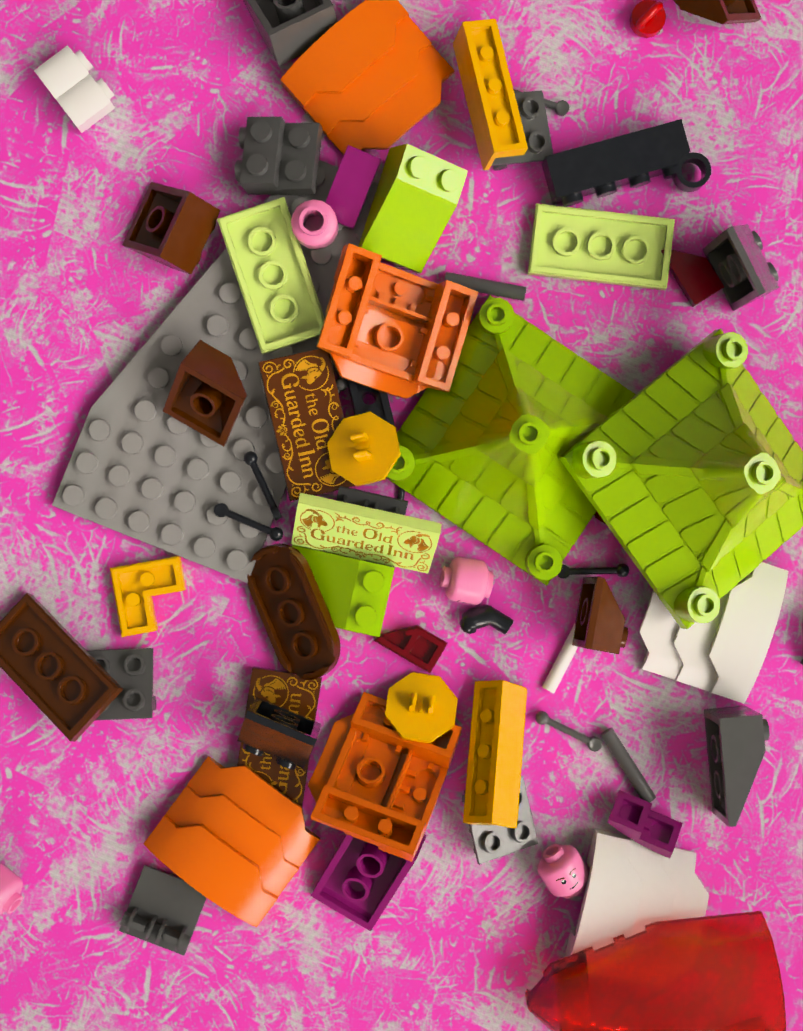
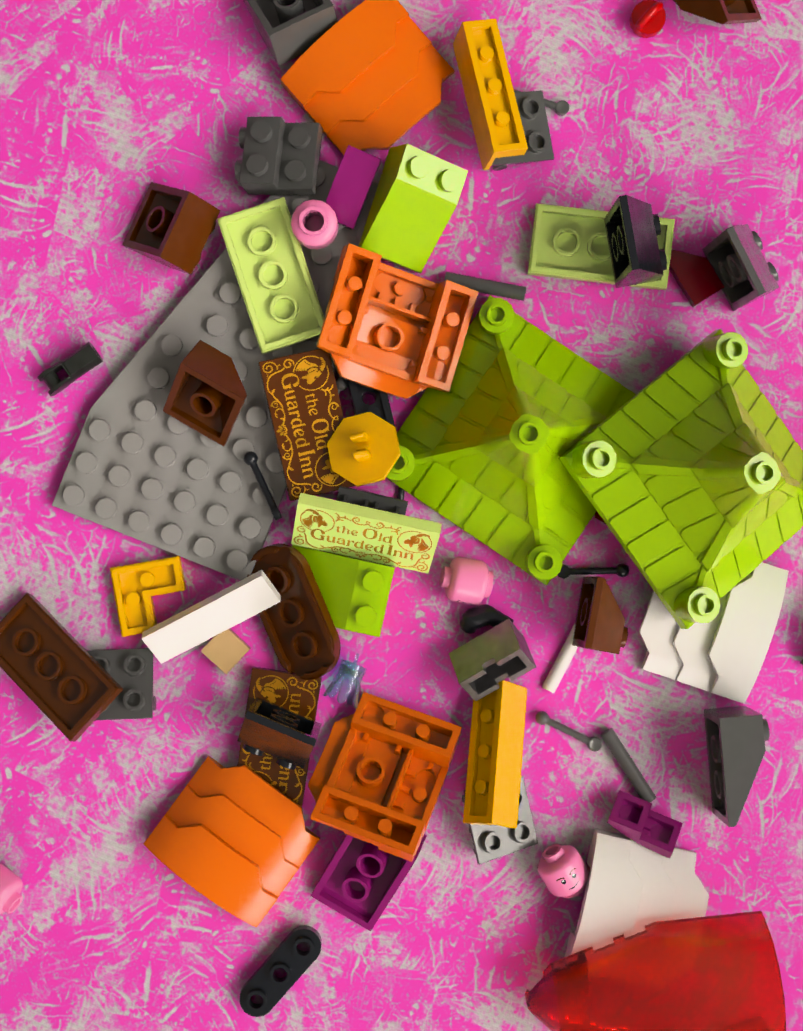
white brick [34,45,115,133] -> none
dark grey hinge [119,865,206,955] -> none
black hinge [214,503,283,541] -> none
dark red tile [374,625,448,673] -> none
yellow piece [385,672,458,743] -> none
black hinge [542,119,711,207] -> none
none -> pearl dark grey bar [38,342,103,396]
none -> white tile [141,570,281,664]
none -> tan tile [201,628,251,675]
none -> black plate [240,925,322,1017]
none -> clear light blue piece [323,653,367,709]
none -> flat silver brick [449,619,536,701]
none -> black slope [604,195,667,288]

